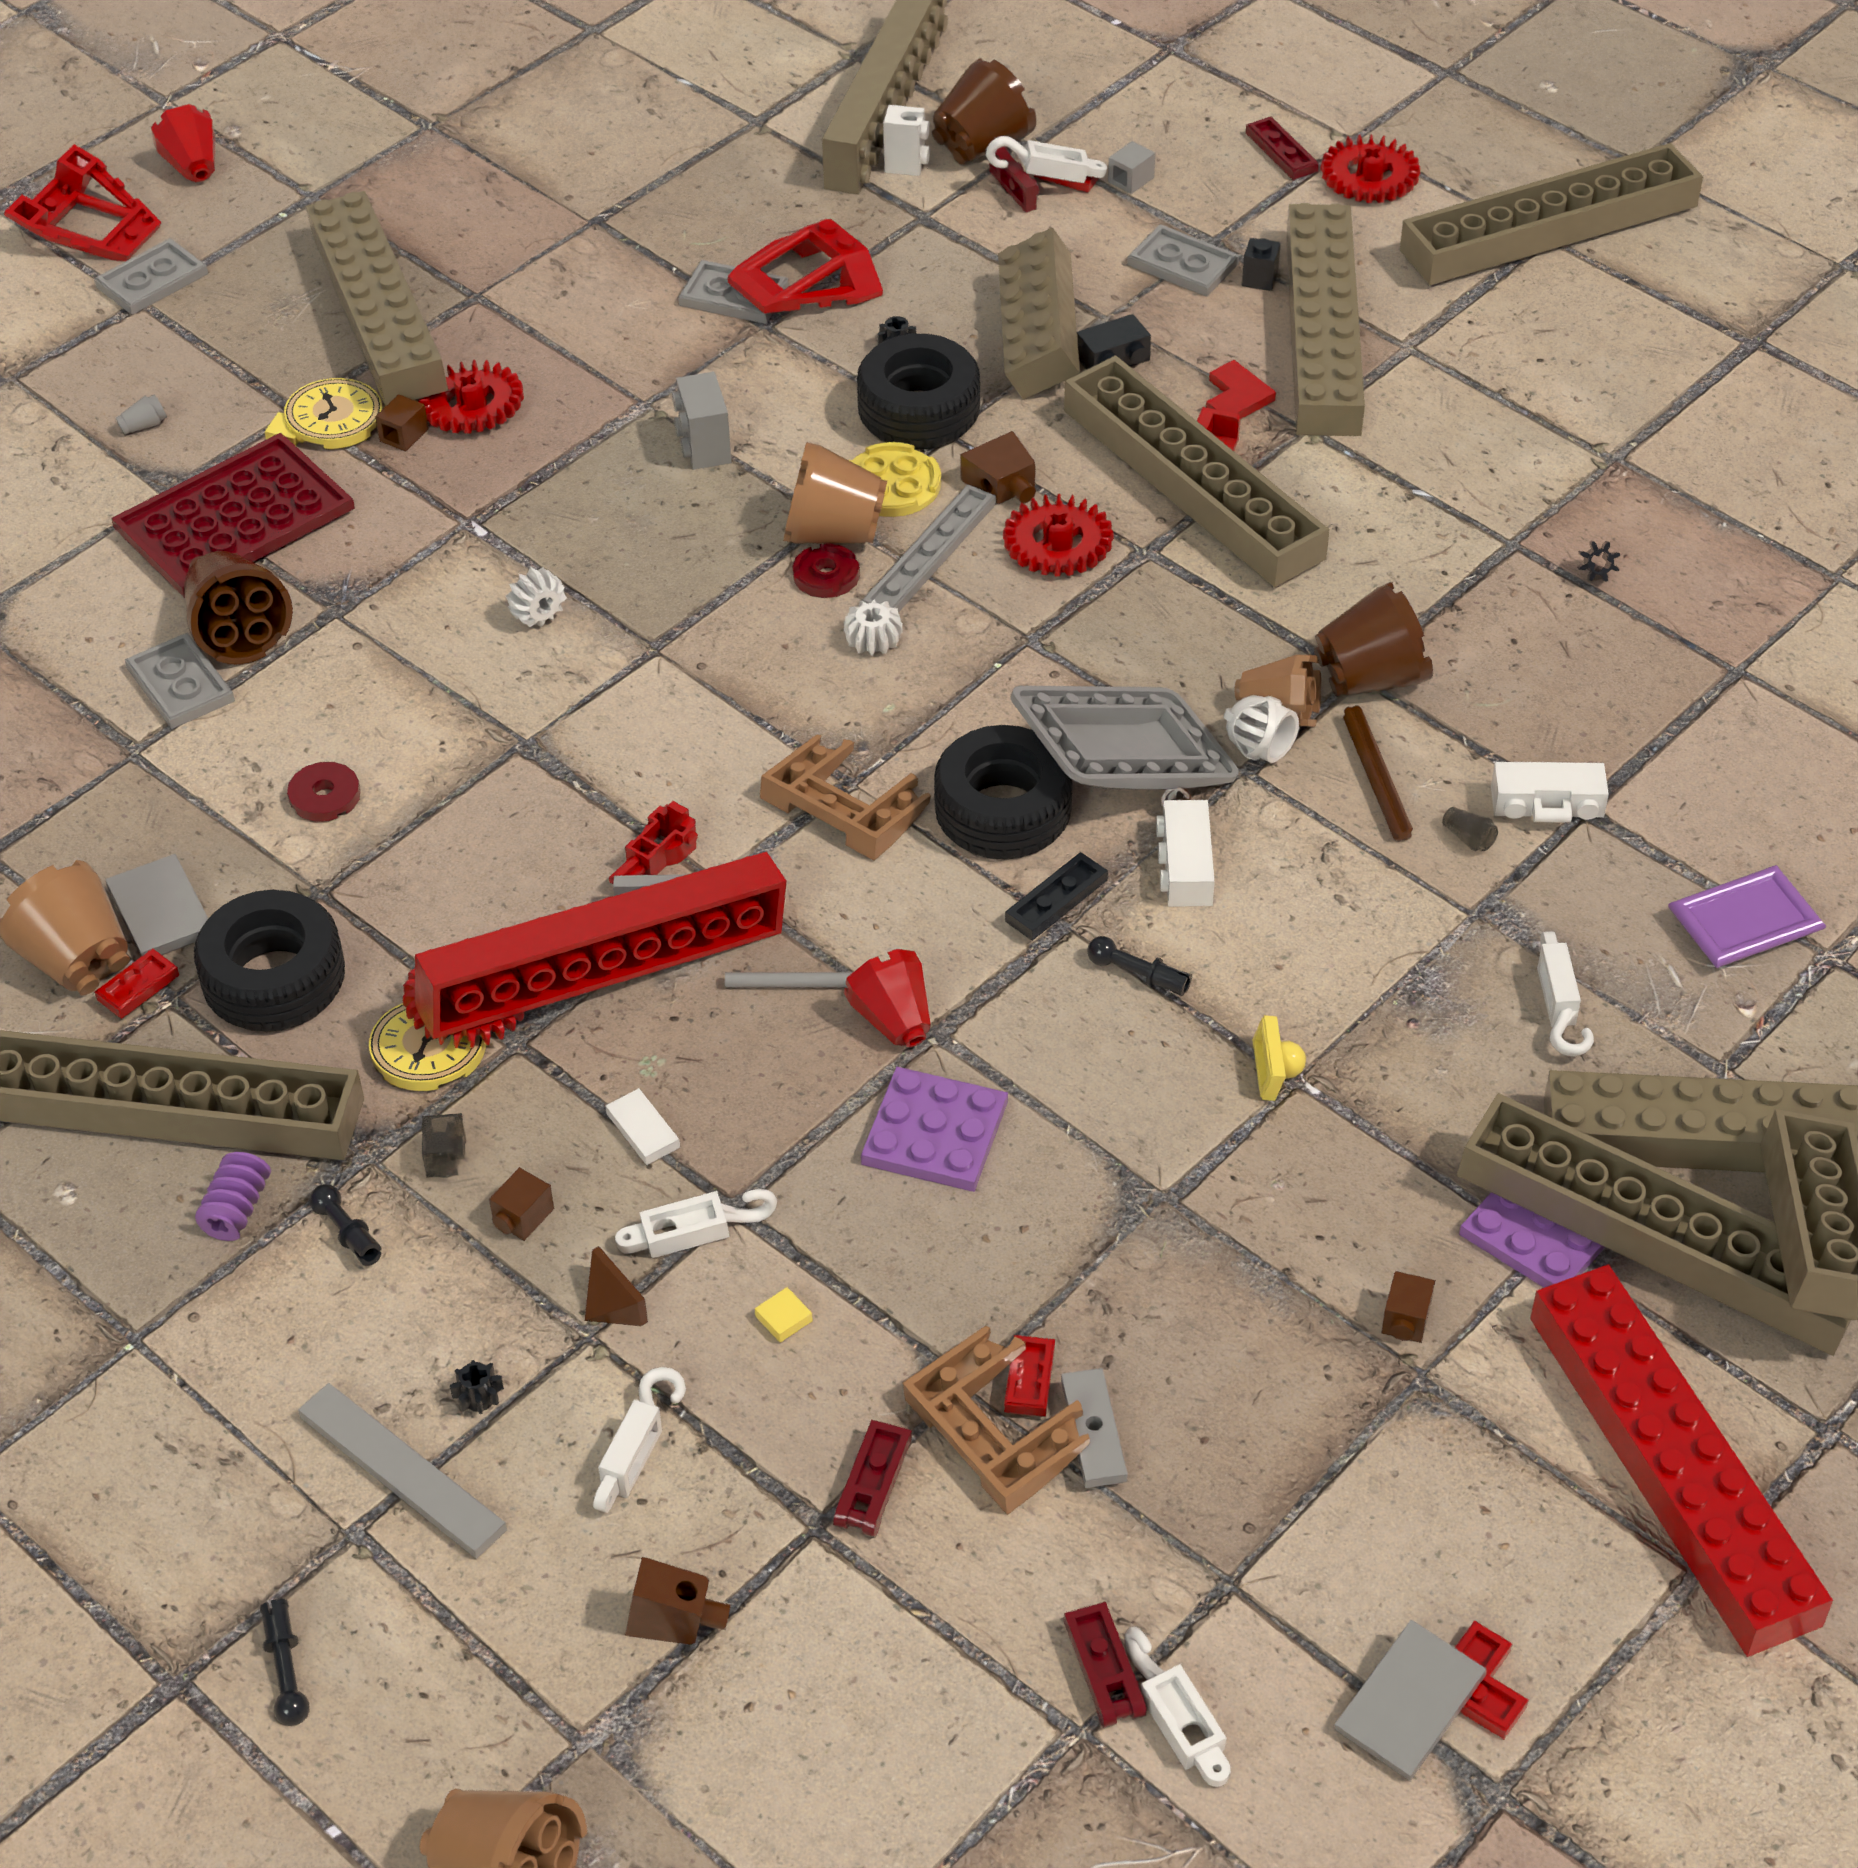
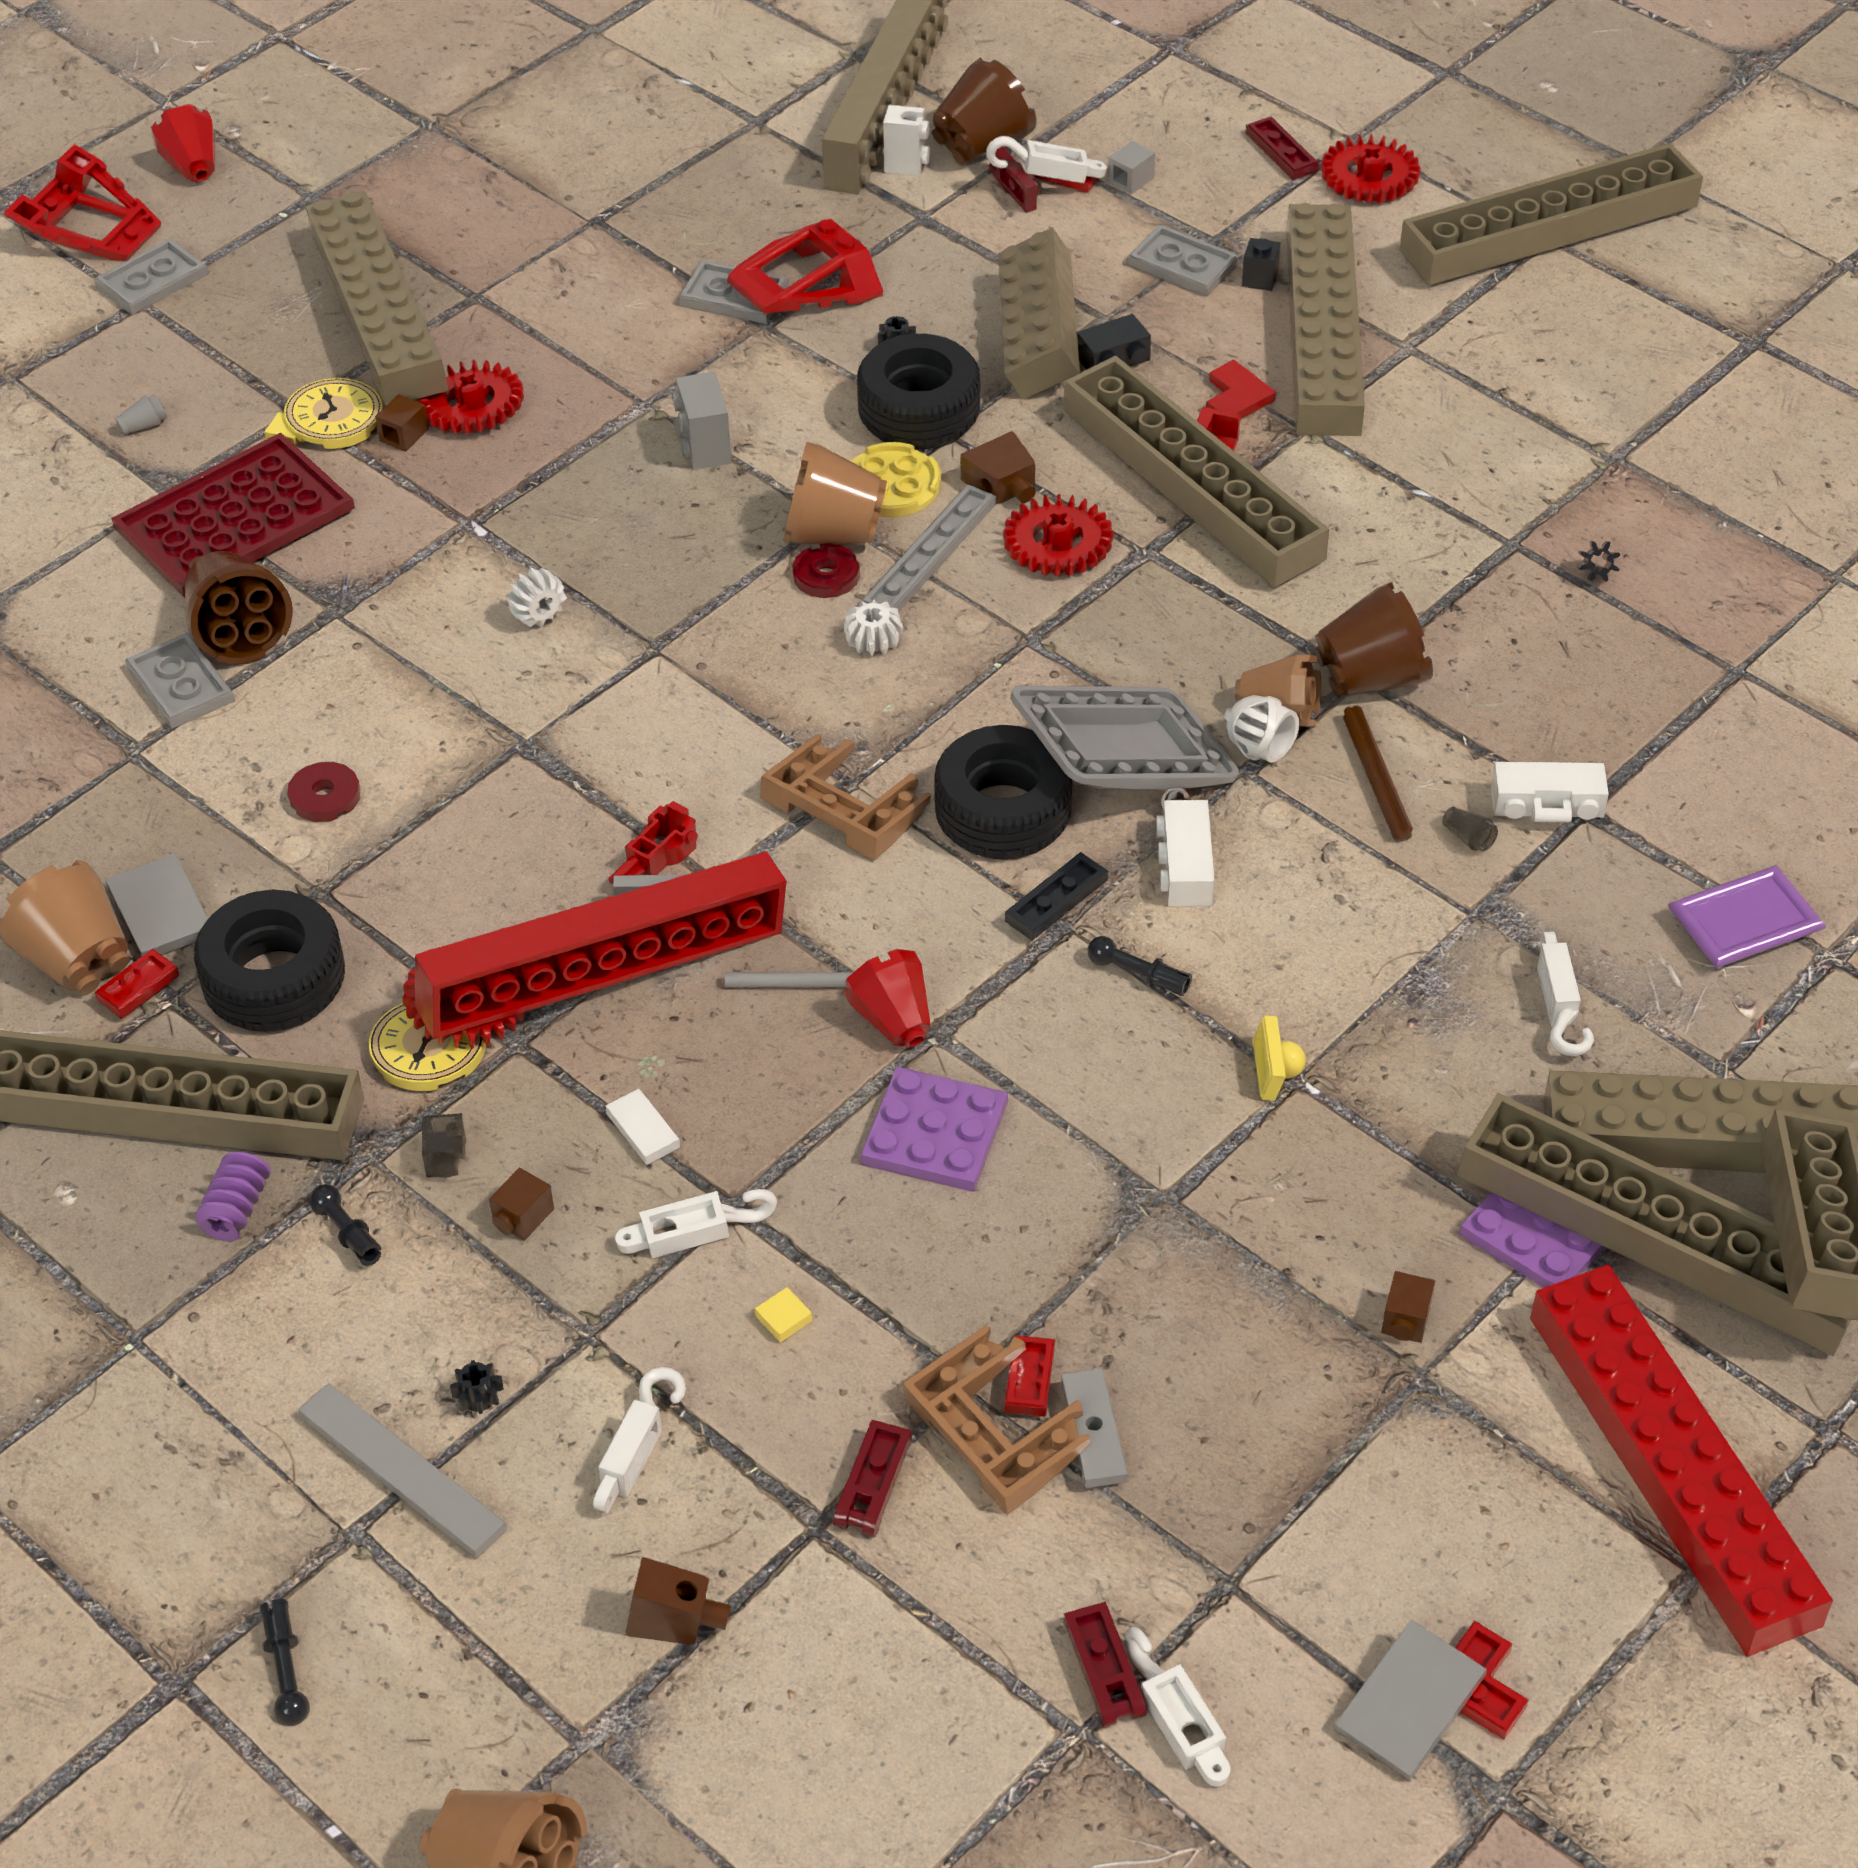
reddish brown slope [584,1246,648,1326] -> none

